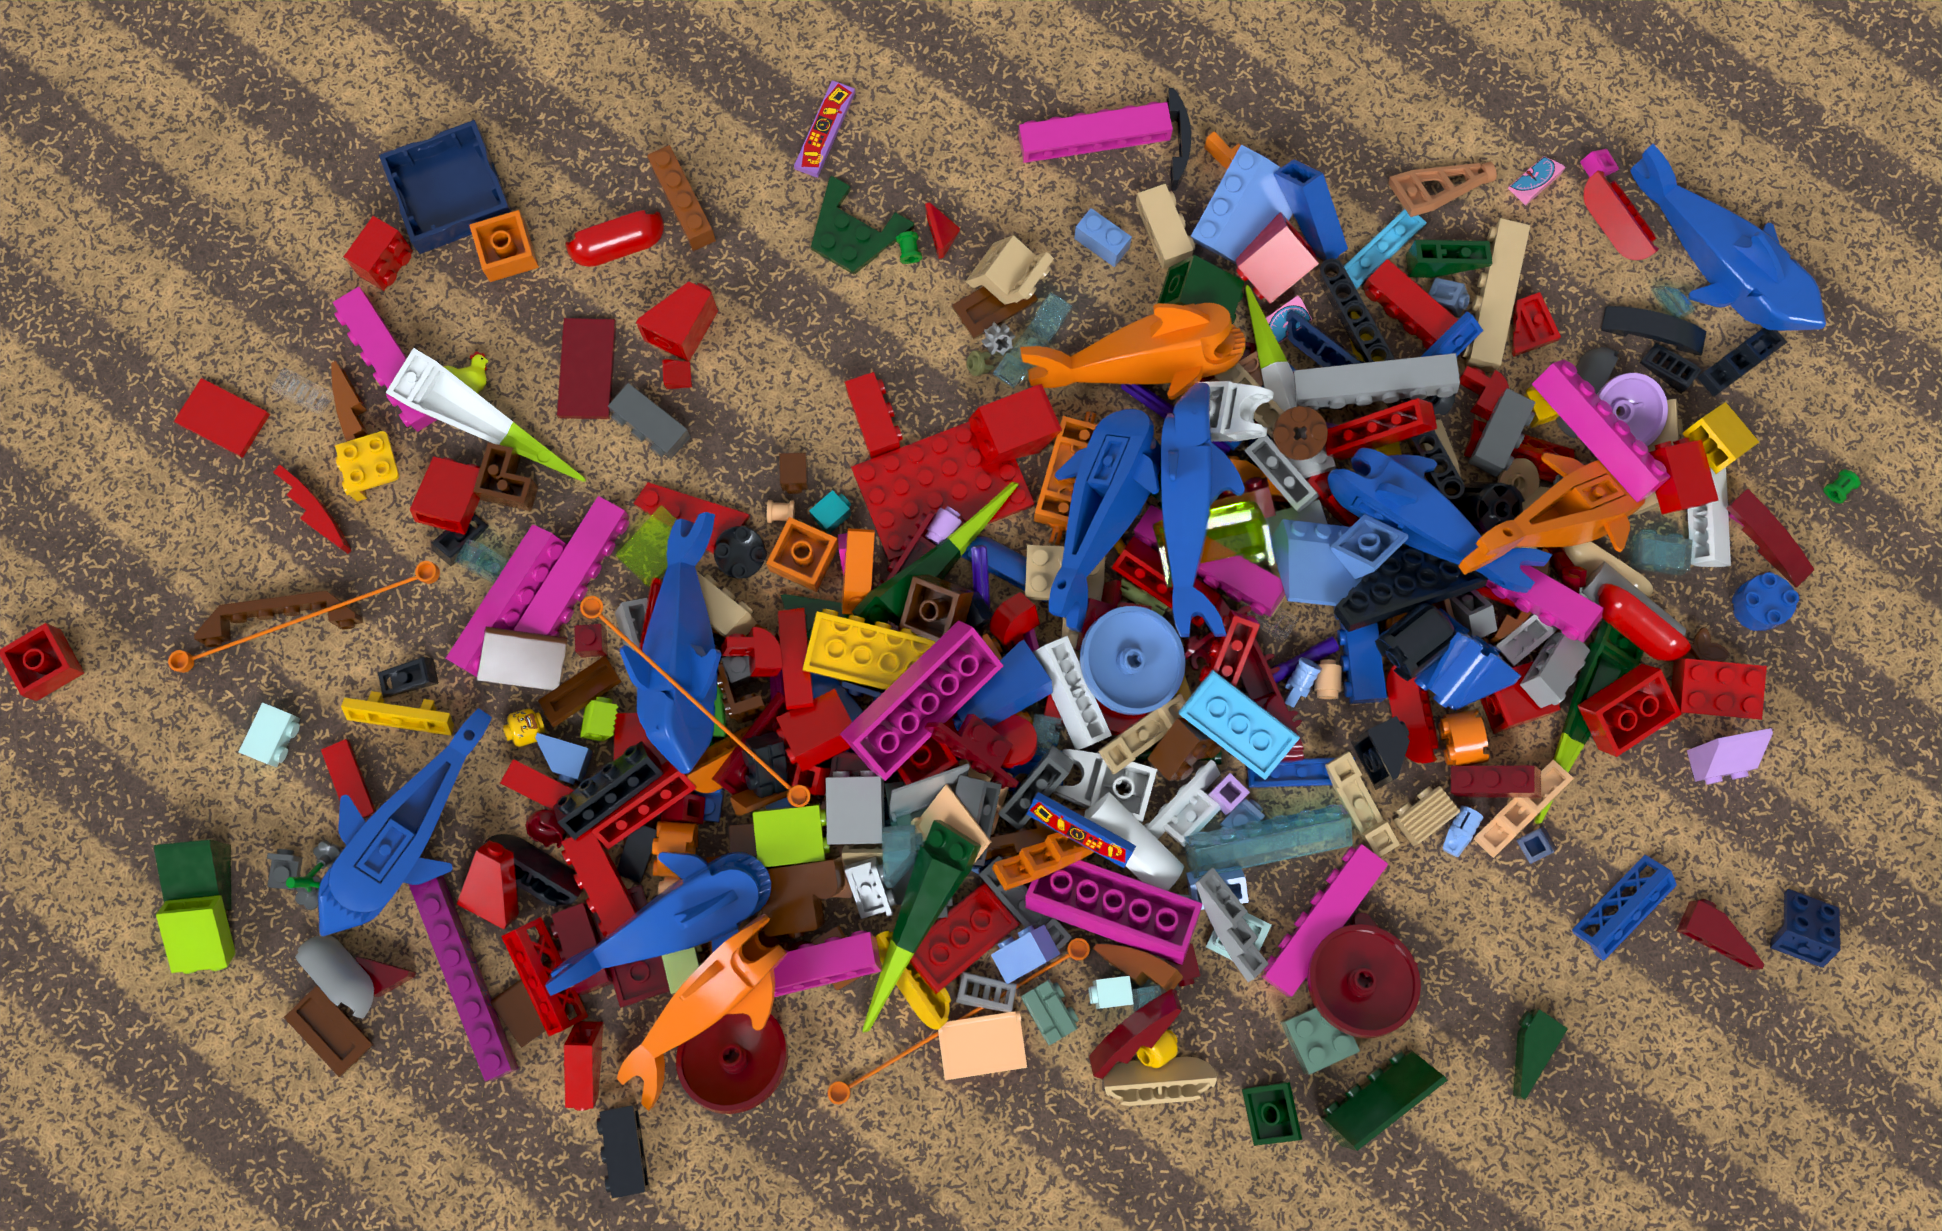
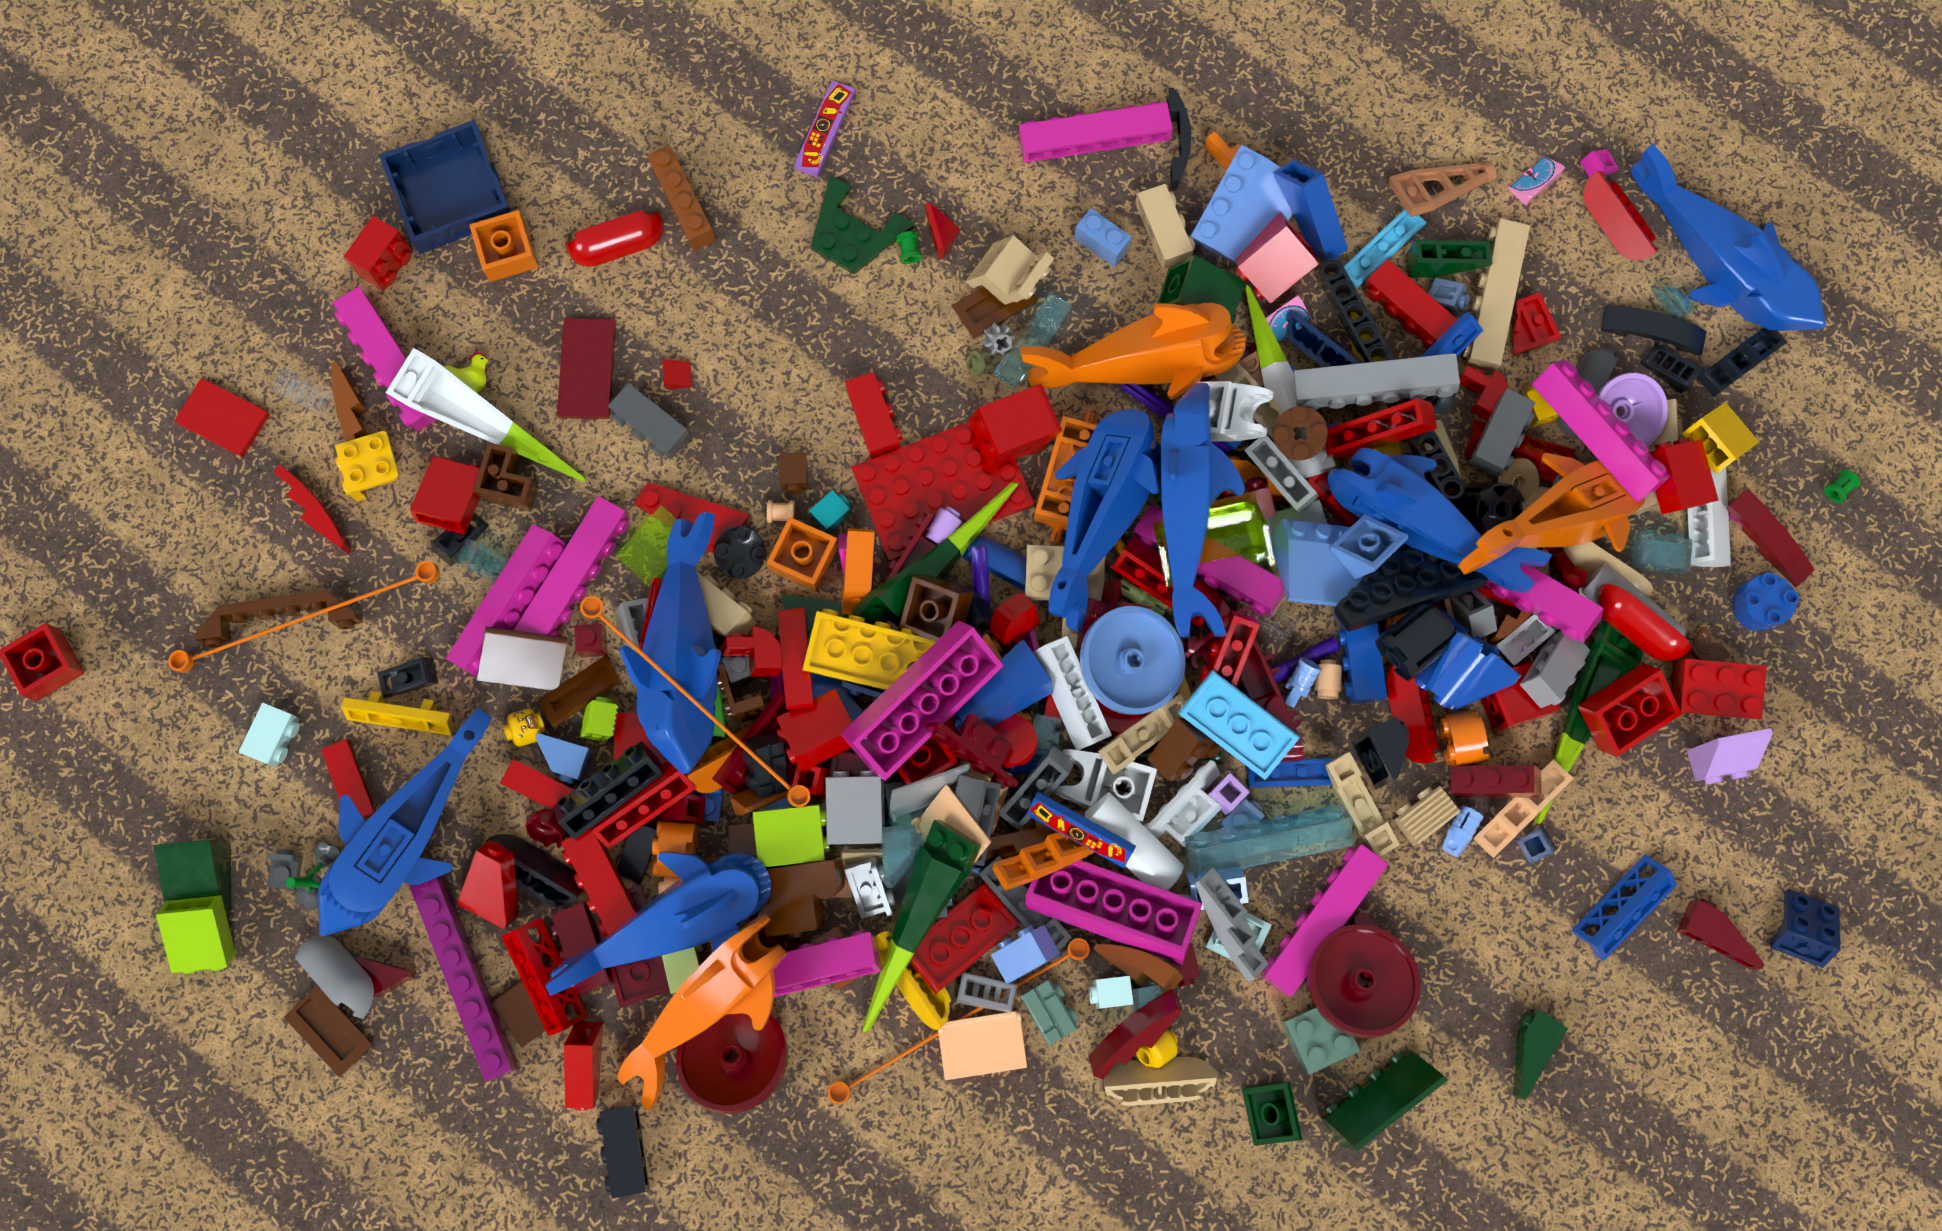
red slope [636,281,718,362] -> none

